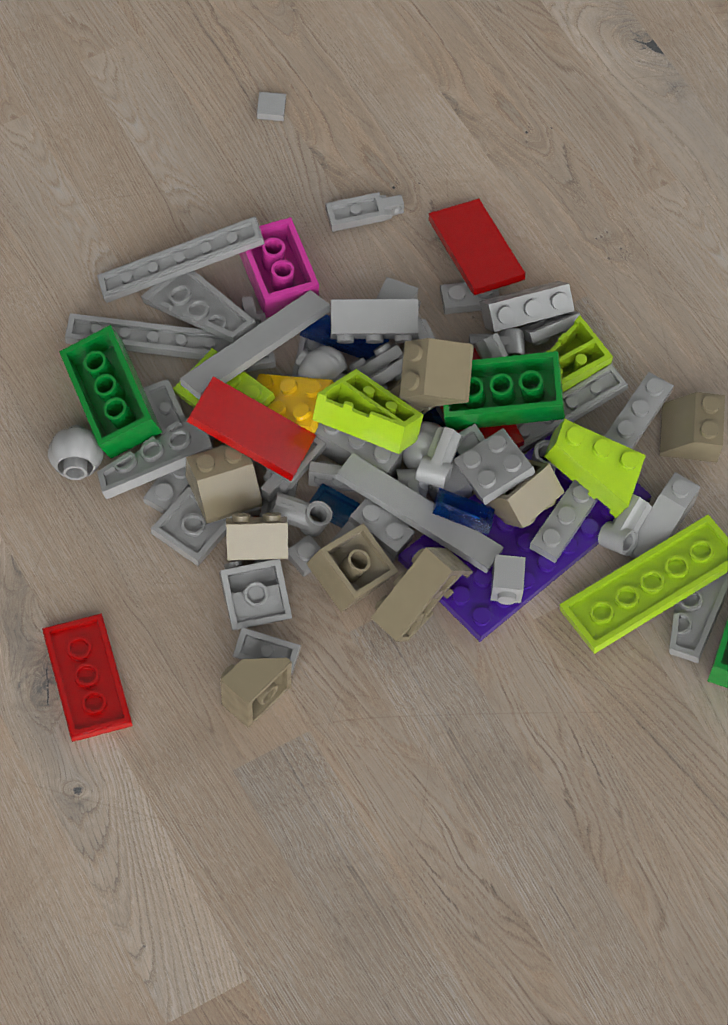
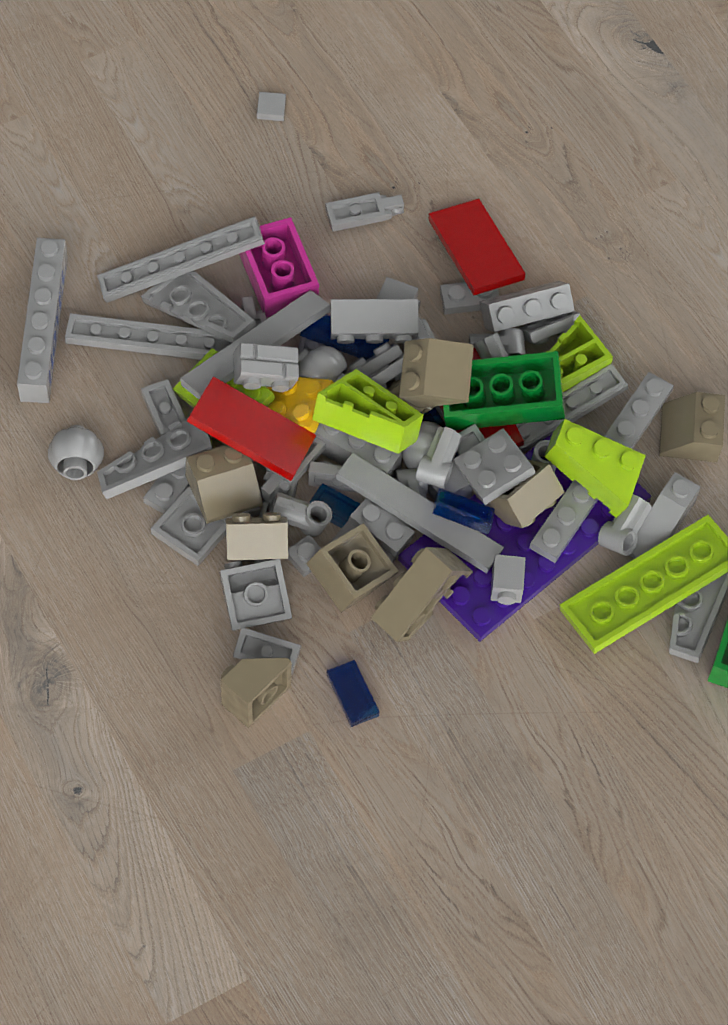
red tile [42,613,133,742] -> none
green brick [59,325,162,459] -> none
none -> light grey brick [17,238,68,403]
none -> light grey brick [234,342,299,392]
none -> clear blue tile [326,660,380,727]

